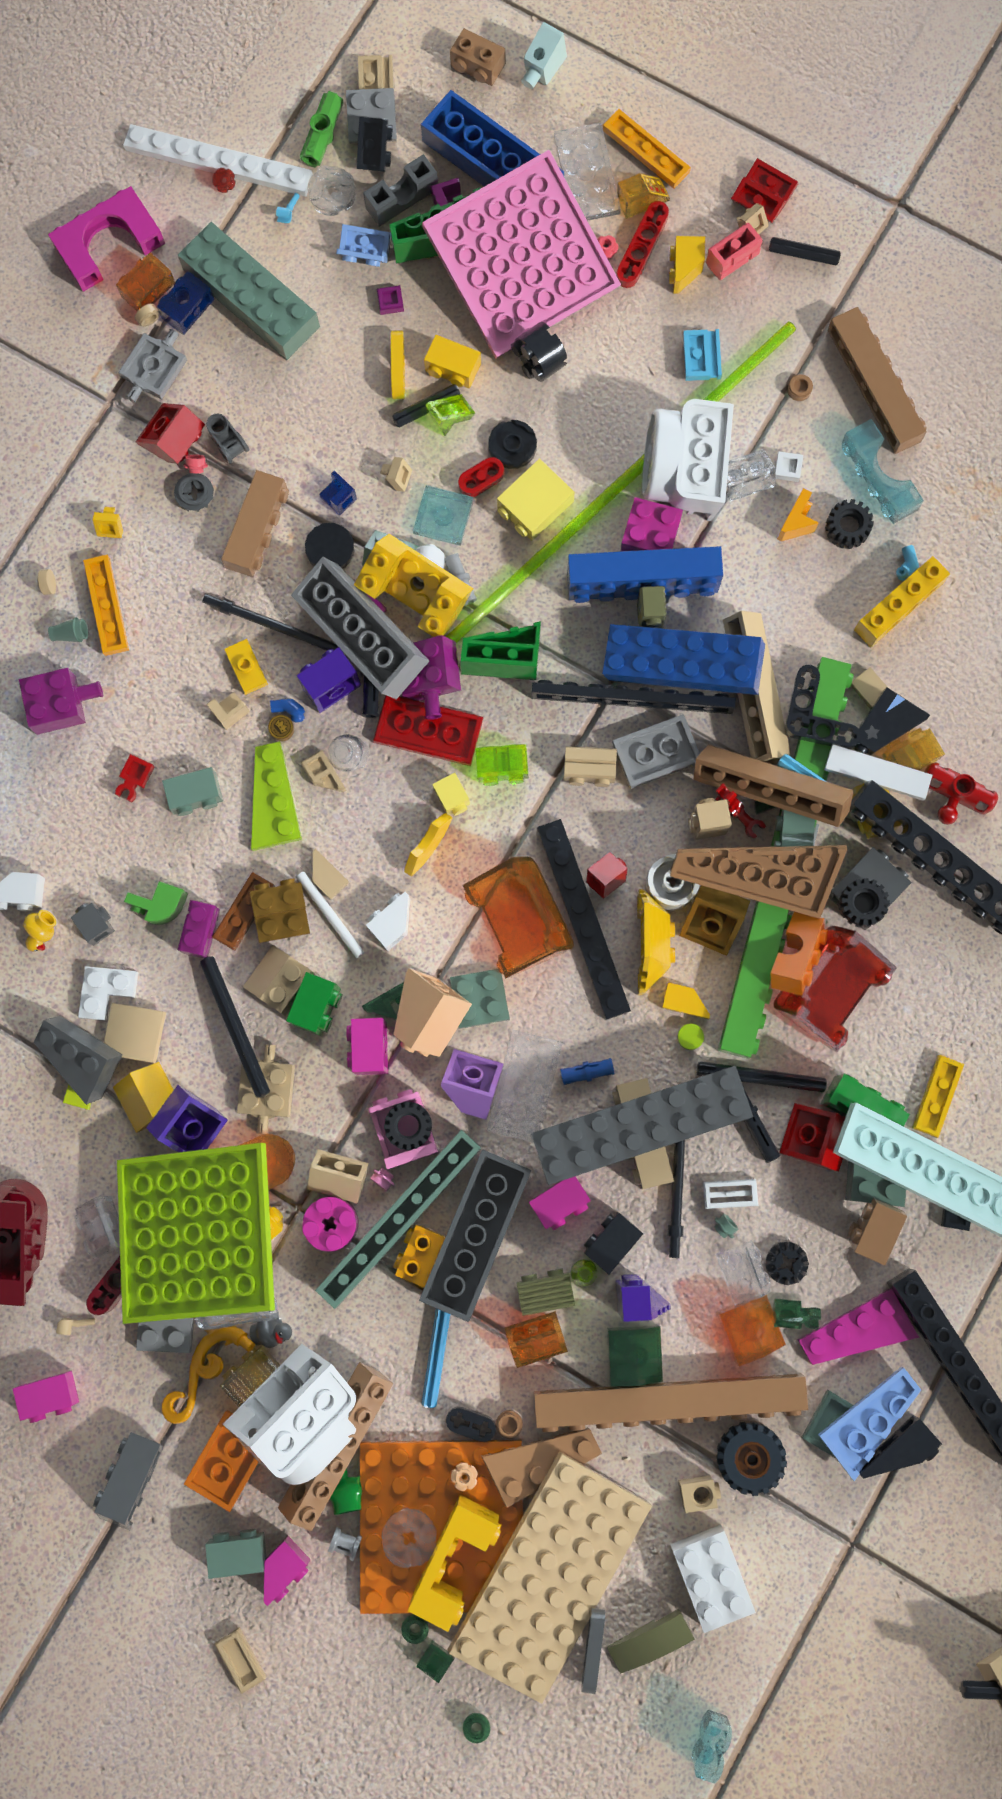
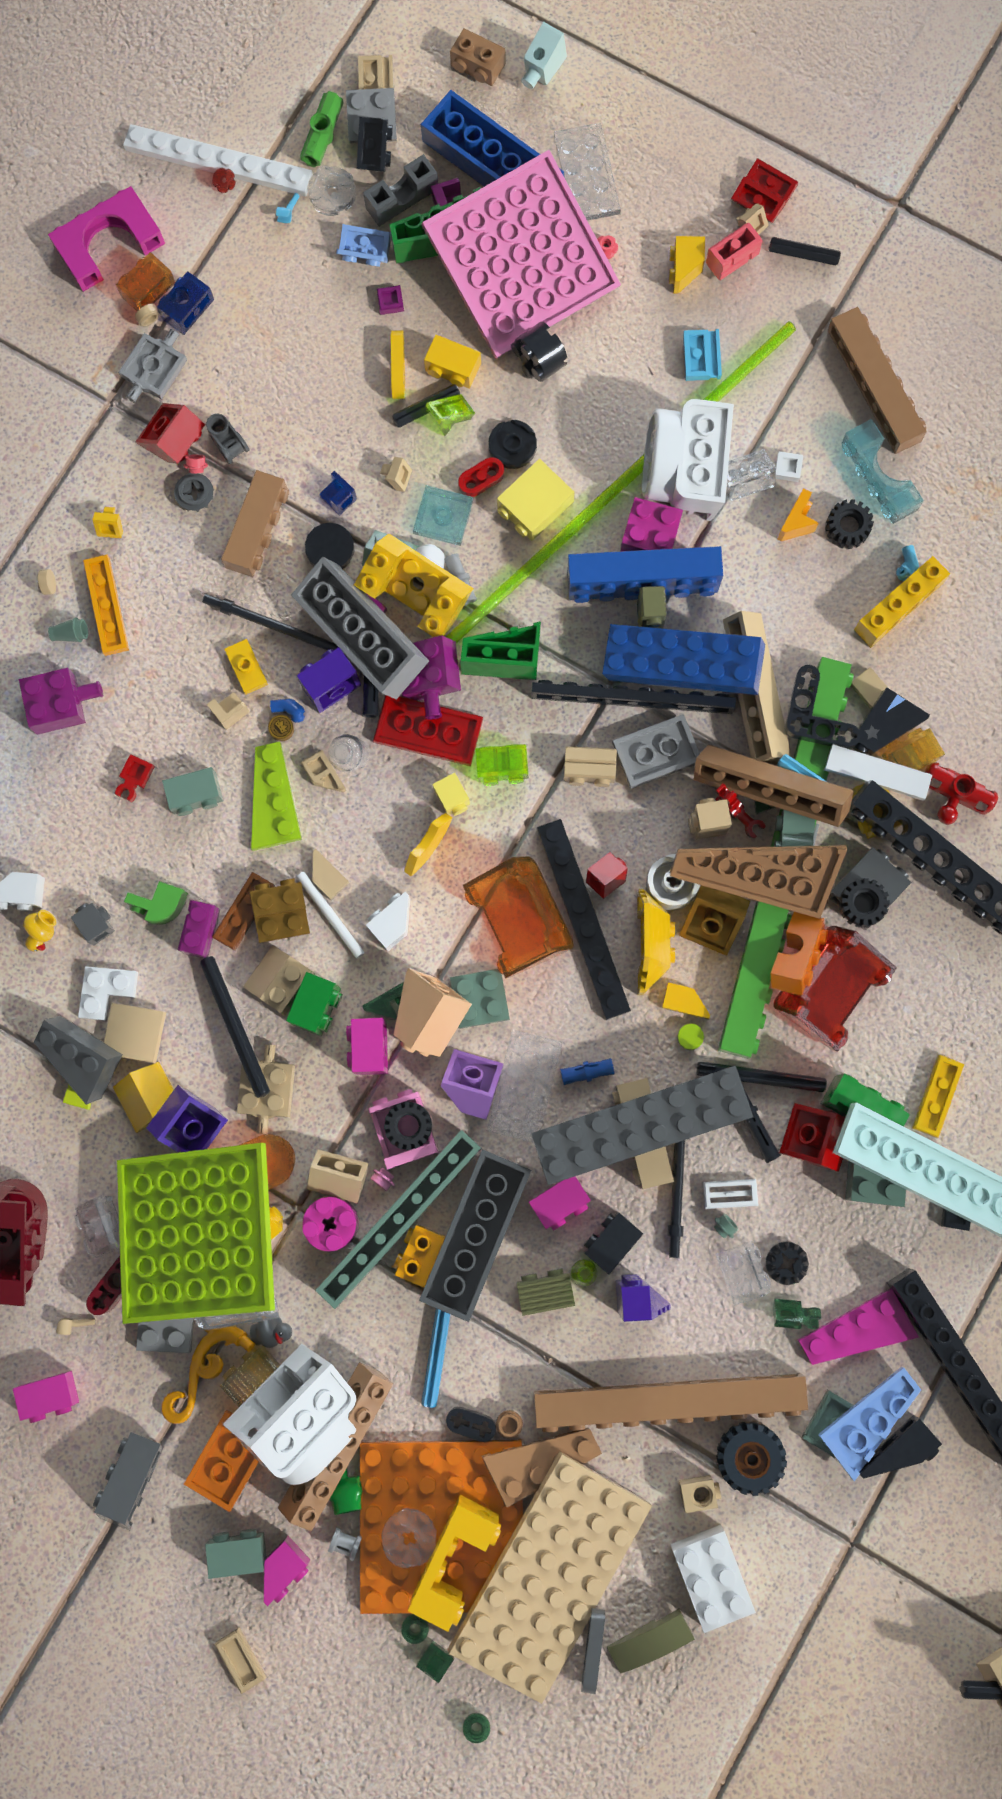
sand green brick [178,222,320,360] -> none
light nougat plate [451,1463,478,1491] -> none
clear orange brick [504,1311,568,1368] -> none
light orange plate [603,109,691,189] -> none
clear green slope [607,1326,663,1387] -> none
clear yellow slope [616,173,670,219] -> none
red beam [617,201,669,288] -> none
clear light blue brick [692,1710,732,1784] -> none
clear orange slope [716,1293,786,1367] -> none
medium nougat tile [787,374,813,401] -> none
medium nougat brick [847,1198,907,1266] -> none

